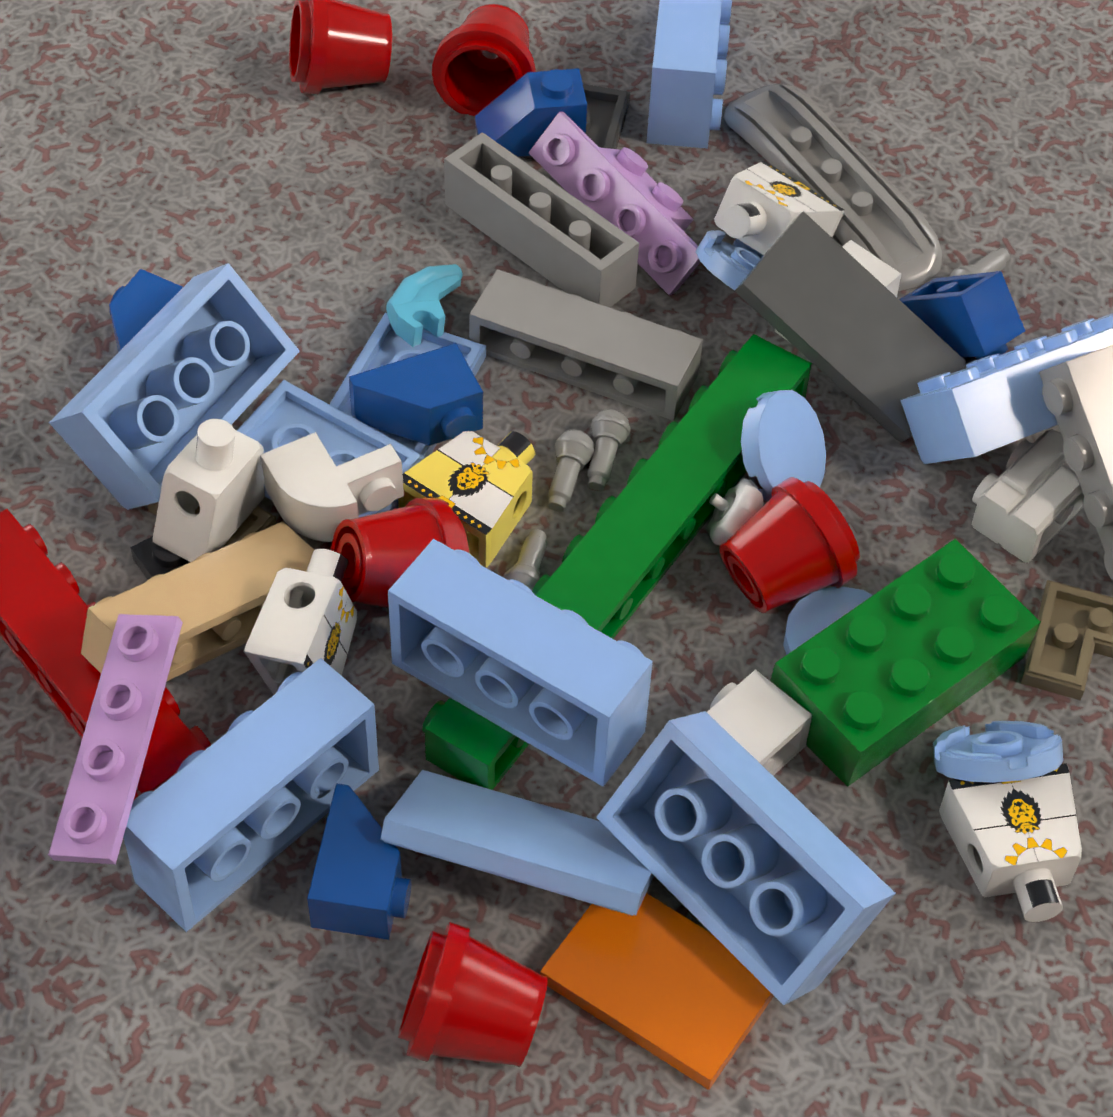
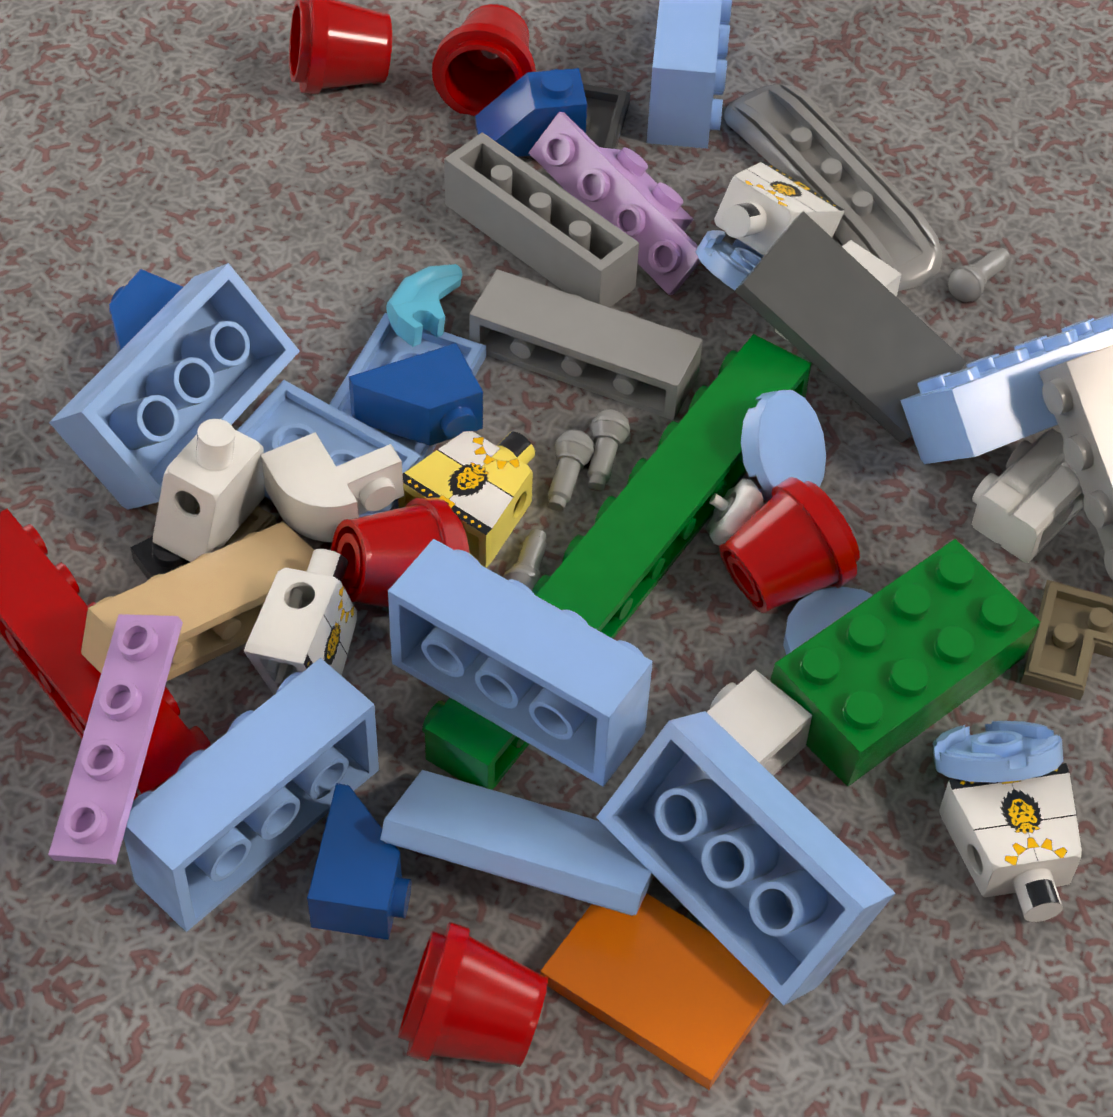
blue slope [899,271,1025,360] -> none

